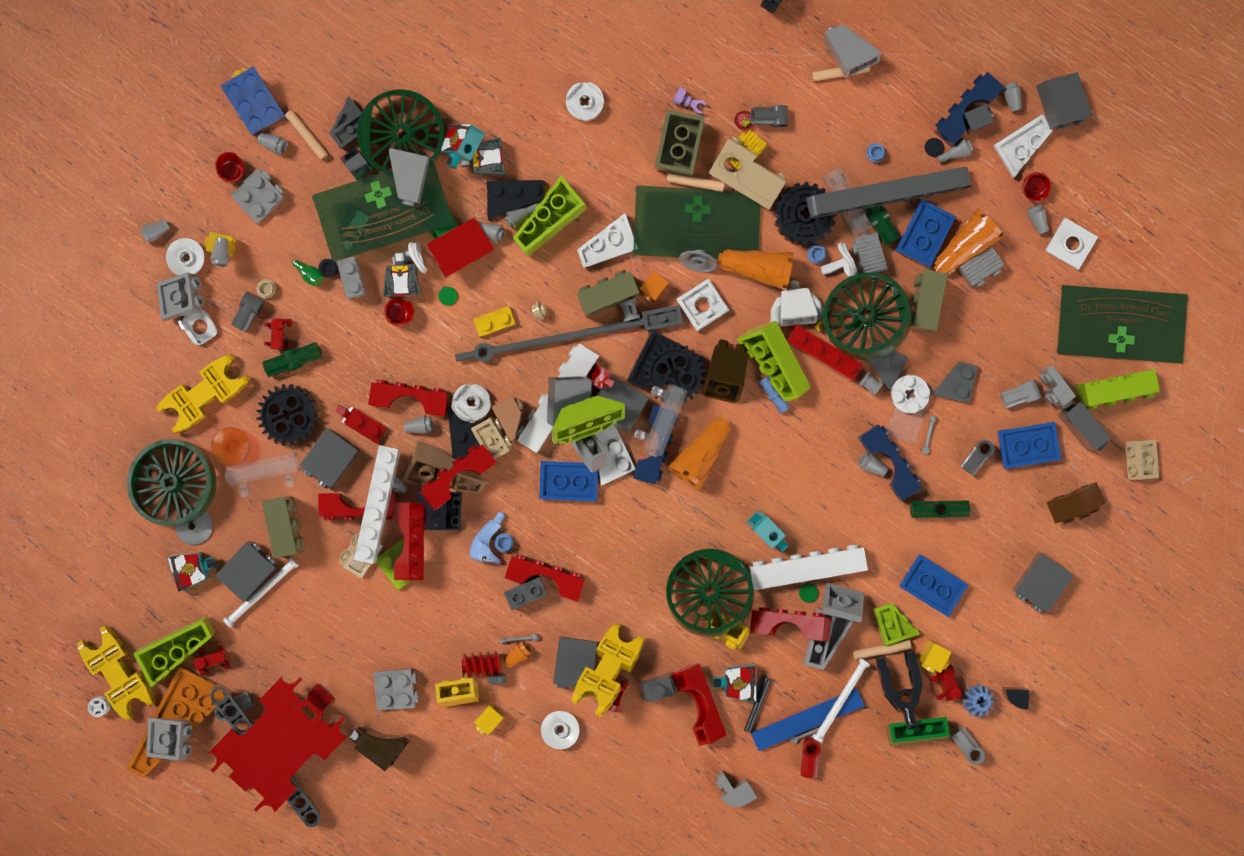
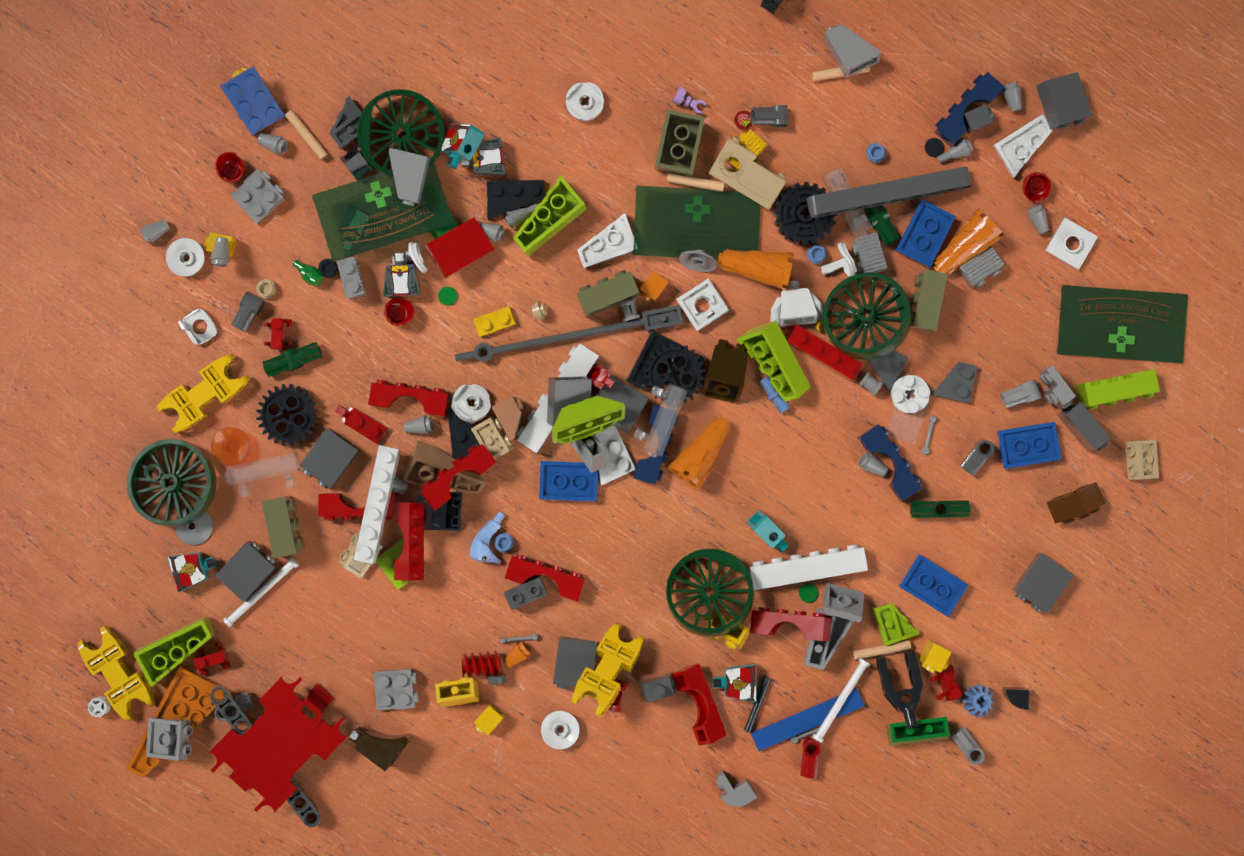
light grey plate [156,272,204,321] -> none

